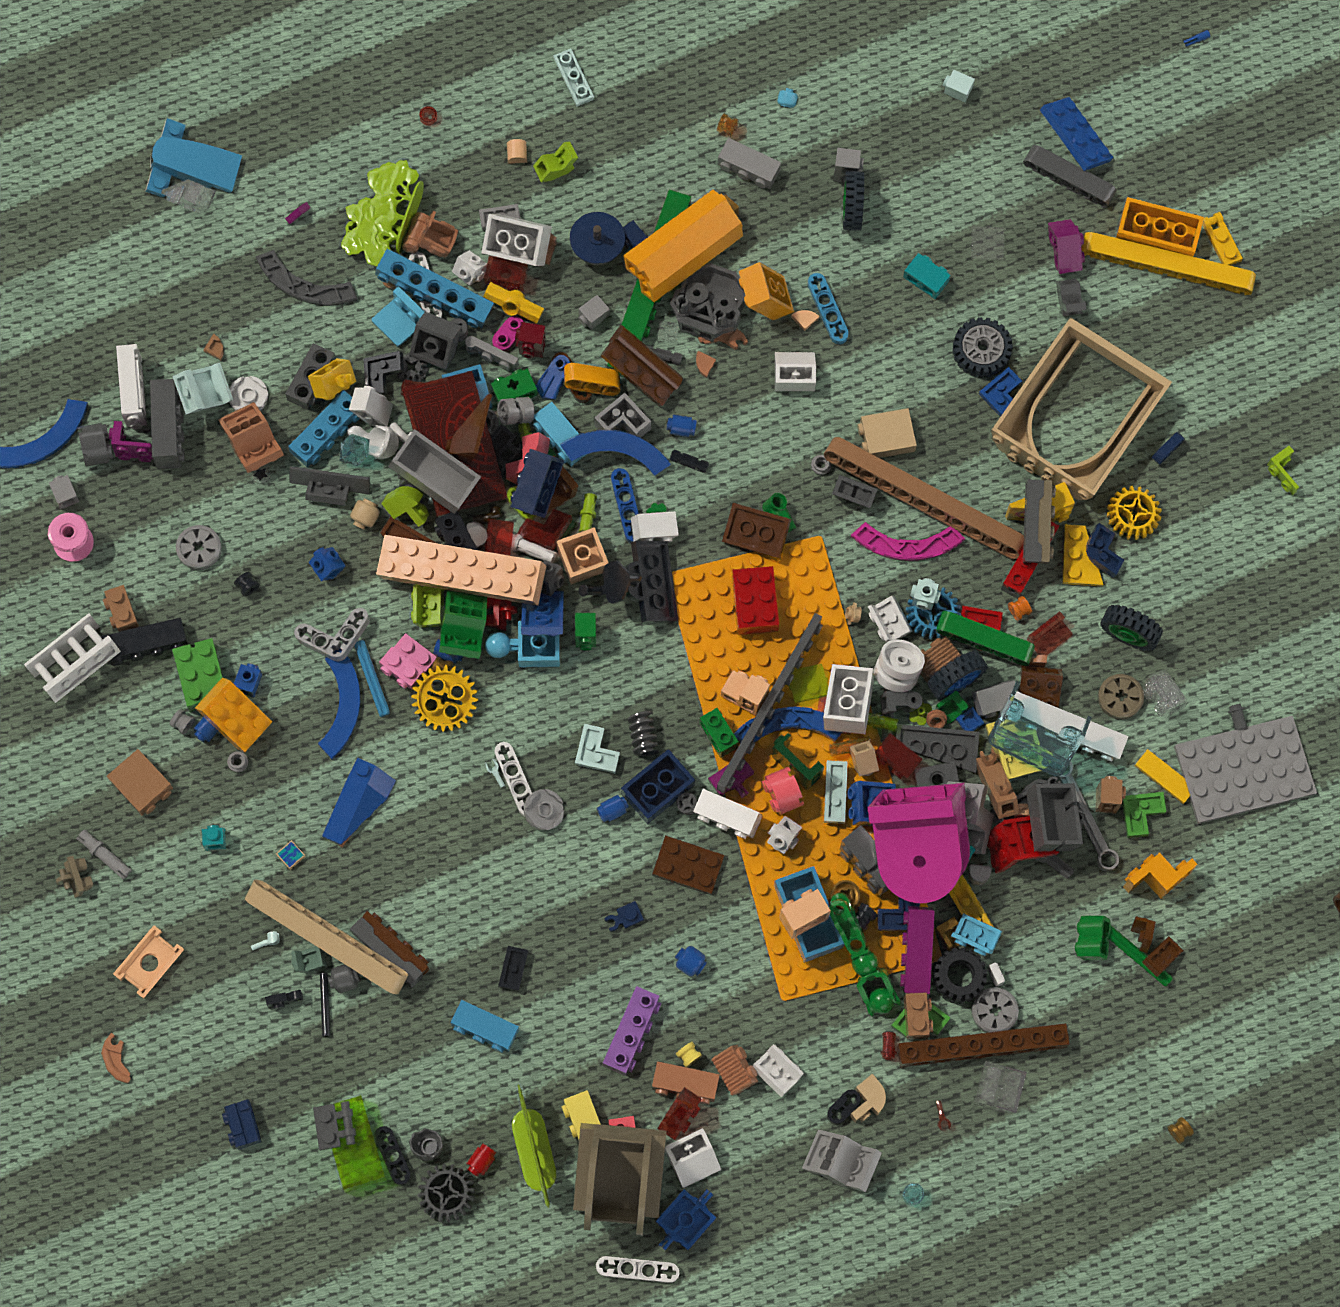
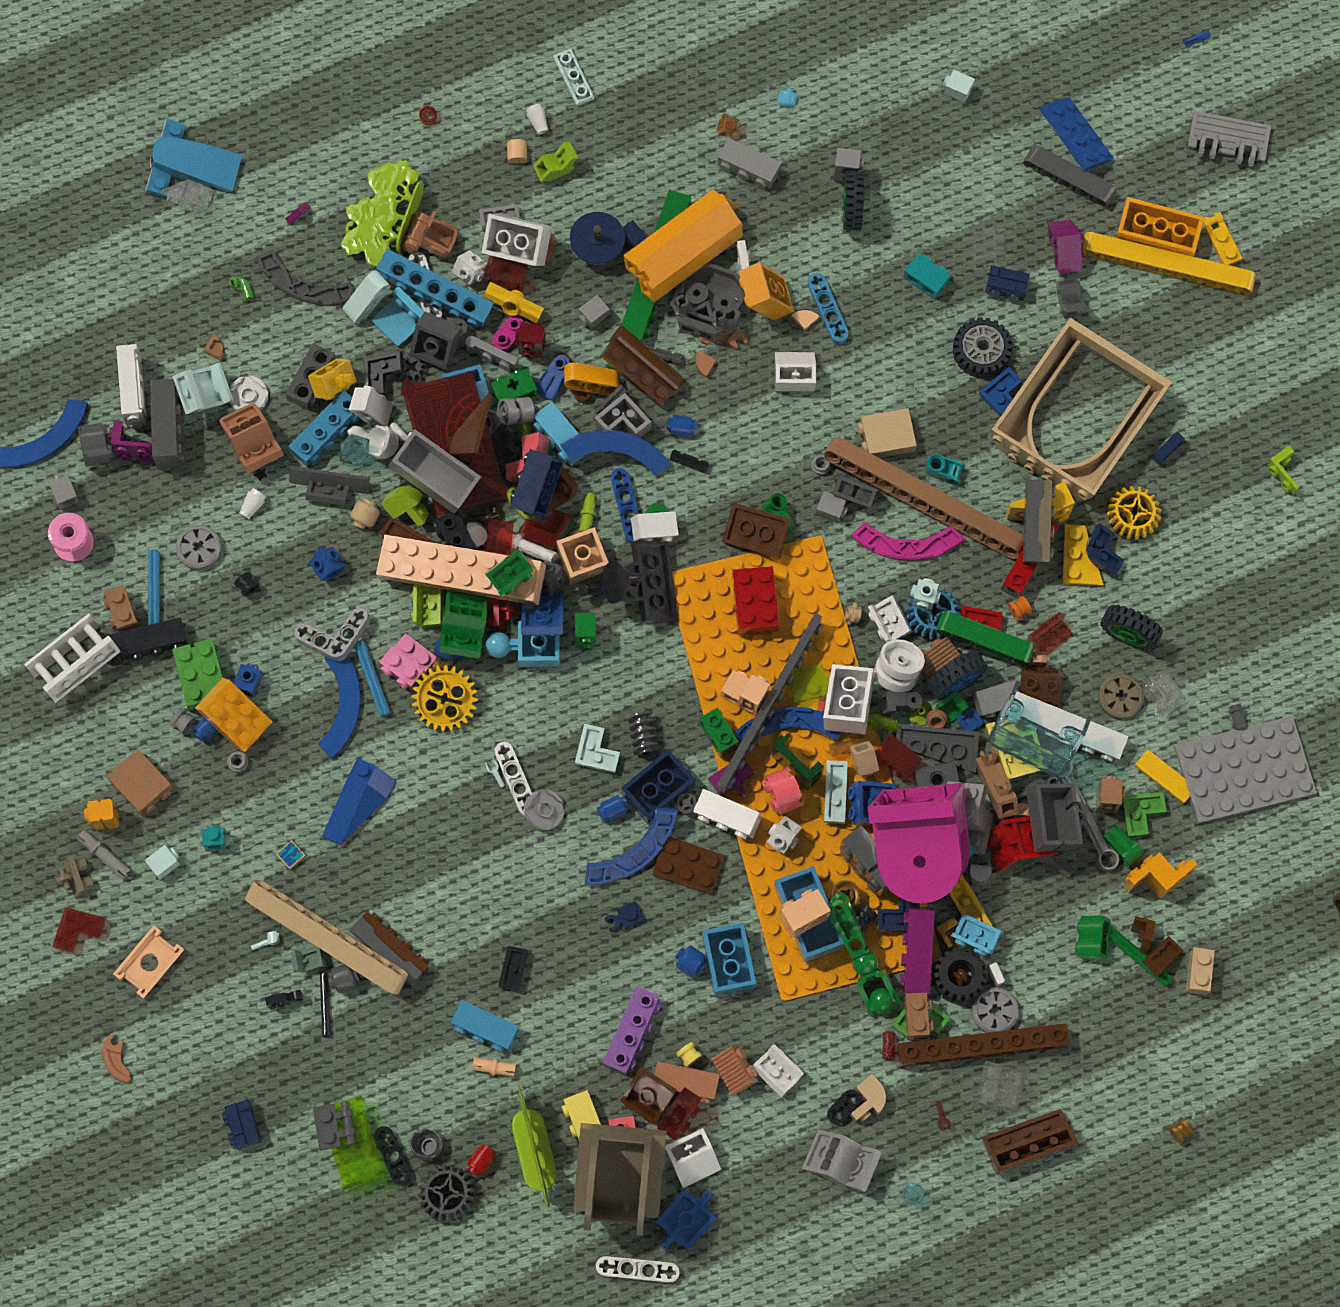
none -> clear red plate [52,907,106,954]
none -> light orange brick [84,799,119,831]
none -> light aqua brick [145,845,180,880]
none -> dark azure axle [148,550,160,625]
none -> bright green arm [229,276,254,301]
none -> white cone [239,488,266,519]
none -> light aqua beam [343,270,390,325]
none -> light nougat pin [472,1057,516,1077]
none -> green bracket [485,549,534,596]
none -> white cone [526,104,549,135]
none -> blue tile [584,807,678,885]
none -> dark grey axle [595,385,628,415]
none -> reddish brown plate [620,1066,677,1125]
none -> dark azure brick [702,923,756,996]
none -> white plate [736,240,751,271]
none -> light grey brick [816,491,848,523]
none -> teal piece [925,454,966,486]
none -> reddish brown bush [948,968,969,987]
none -> reddish brown brick [982,1109,1078,1175]
none -> dark blue brick [985,265,1030,302]
none -> green piece [1103,825,1145,868]
none -> tan brick [1186,947,1215,995]
none -> light grey hinge [1188,111,1271,167]

